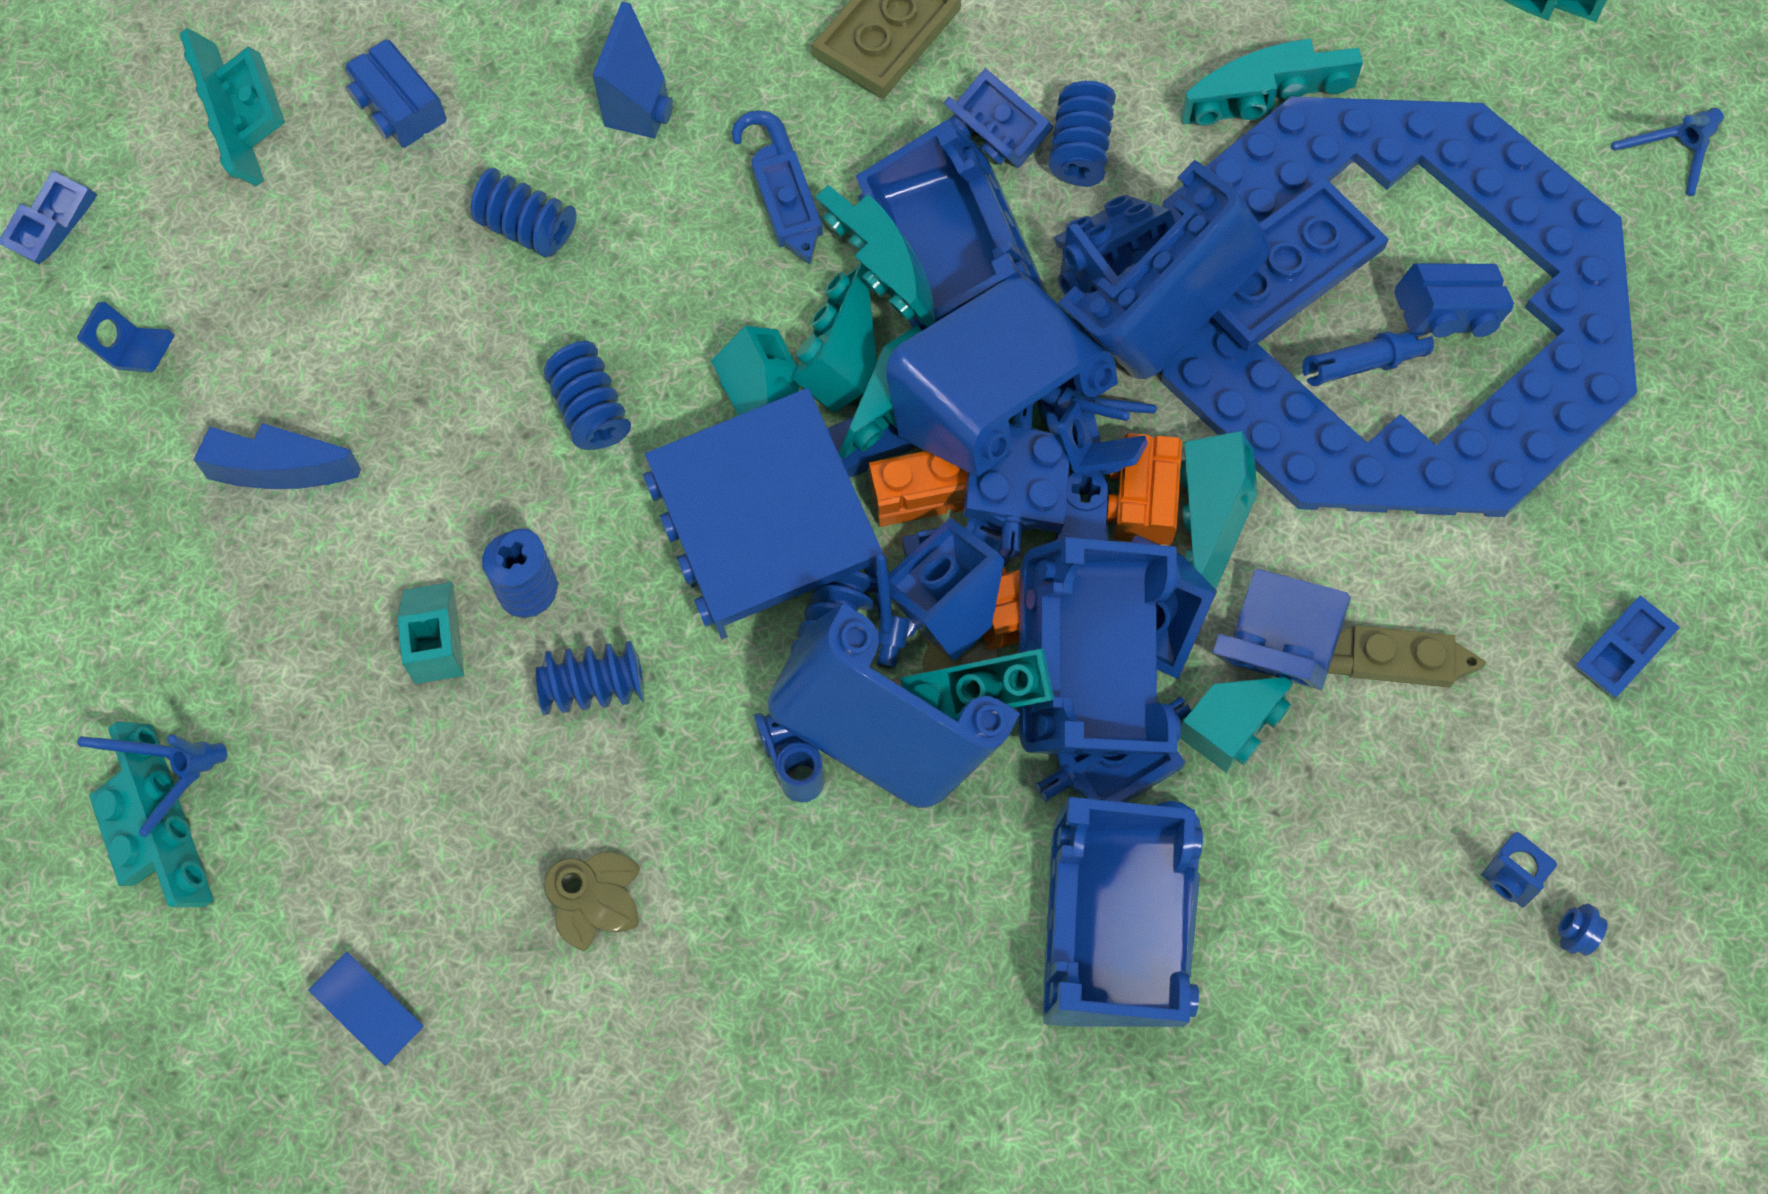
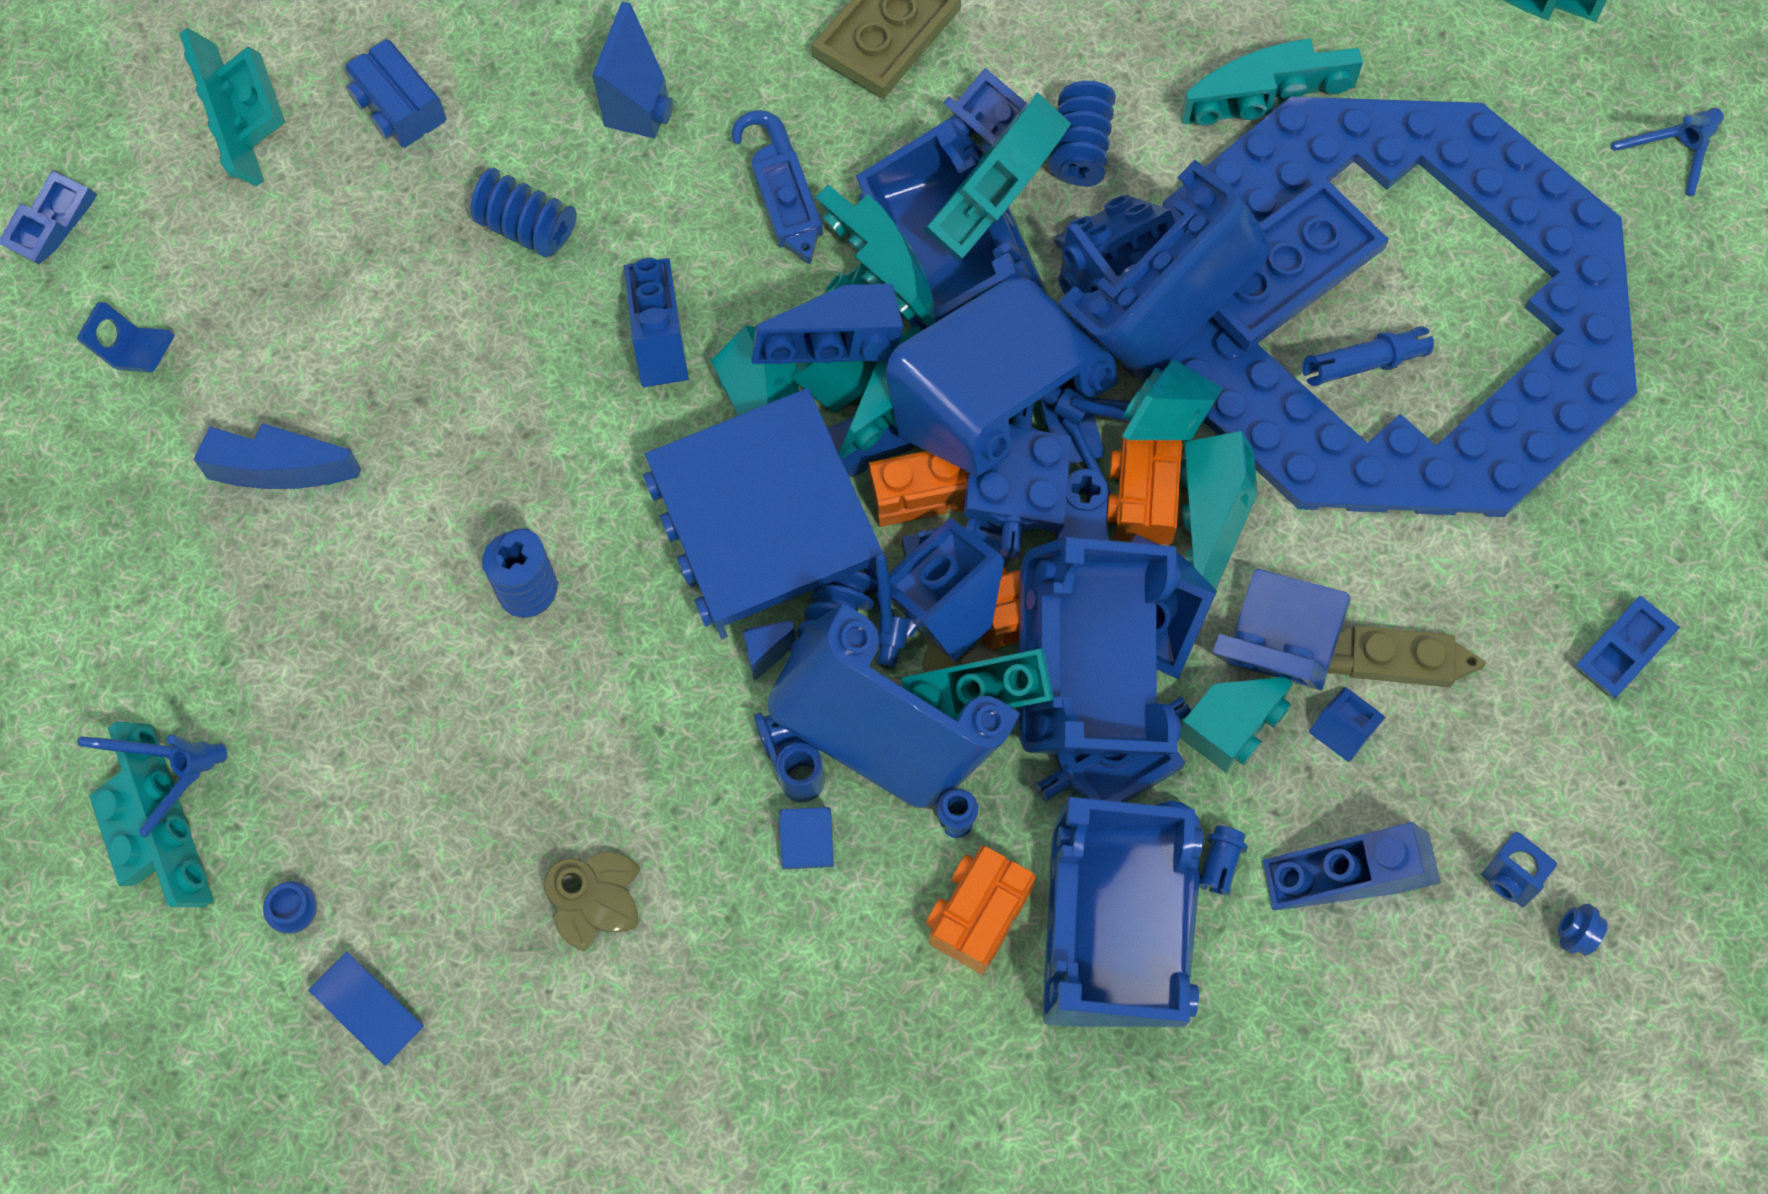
teal slope [397,582,465,684] -> none
blue piece [536,641,645,715] -> none
blue piece [544,341,631,450] -> none
blue bracket [1058,403,1148,474] -> none
blue brick [1394,263,1514,338] -> none
none -> blue plate [263,881,317,934]
none -> blue slope [624,258,689,388]
none -> blue slope [743,620,796,680]
none -> blue slope [751,284,903,364]
none -> blue slope [779,807,834,870]
none -> teal slope [923,92,1071,261]
none -> orange brick [926,845,1037,975]
none -> blue pin [937,789,978,838]
none -> teal slope [1122,359,1223,440]
none -> blue pin [1199,825,1248,895]
none -> blue slope [1263,822,1441,911]
none -> blue slope [1309,687,1386,762]

